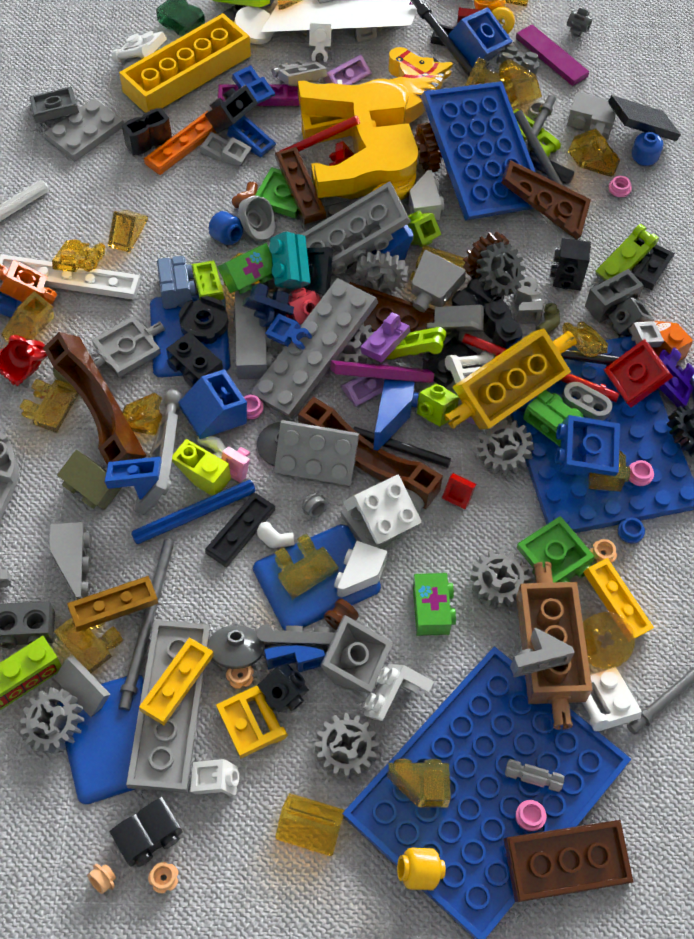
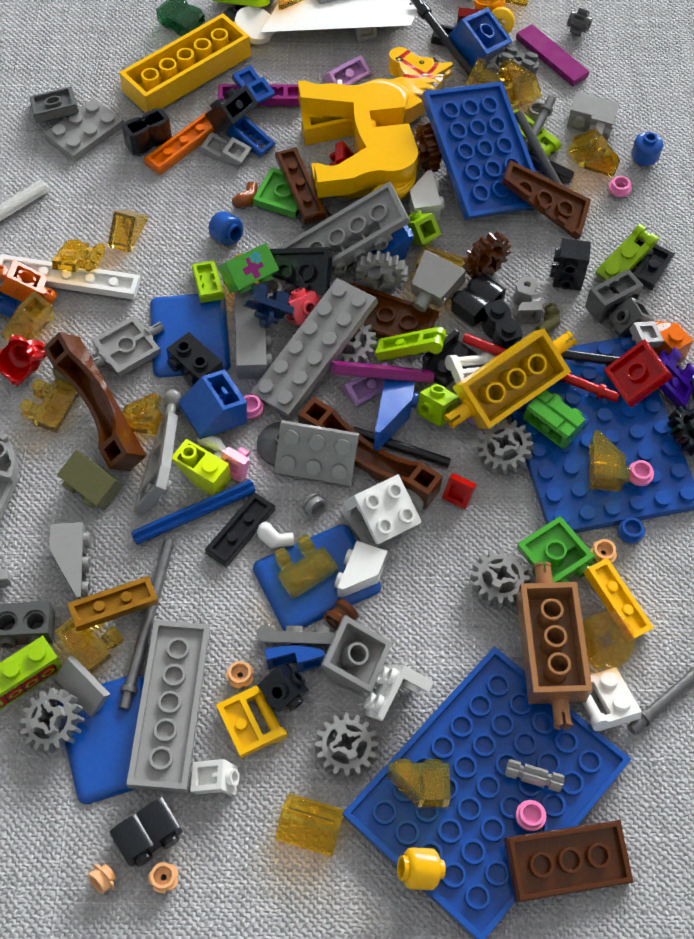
blue slope [105,456,162,500] -> none
white plate [112,31,167,63] -> none
yellow plate [139,637,214,725] -> none
sand blue brick [157,256,196,309] -> none
black plate [179,296,229,344] -> none
dark grey dish [208,625,264,669] -> none
light grey hat [238,195,275,242] -> none
blue plate [265,313,312,350] -> none
teal brick [269,232,310,290] -> none
light grey plate [272,60,327,86] -> none
red bar [280,115,360,152] -> none
white plate [309,22,332,62] -> none
medium lavender hinge [361,312,410,363] -> none
bright green brick [413,573,456,636] -> none
light grey panel [427,305,484,332] -> none
dark grey gear [476,242,526,297] -> none
light grey slope [510,628,575,678] -> none
blue plate [555,415,620,476] -> none
clear yellow hinge [562,322,608,357] -> none
light grey plate [562,382,612,421] -> none
black tile [608,95,681,141] -> none

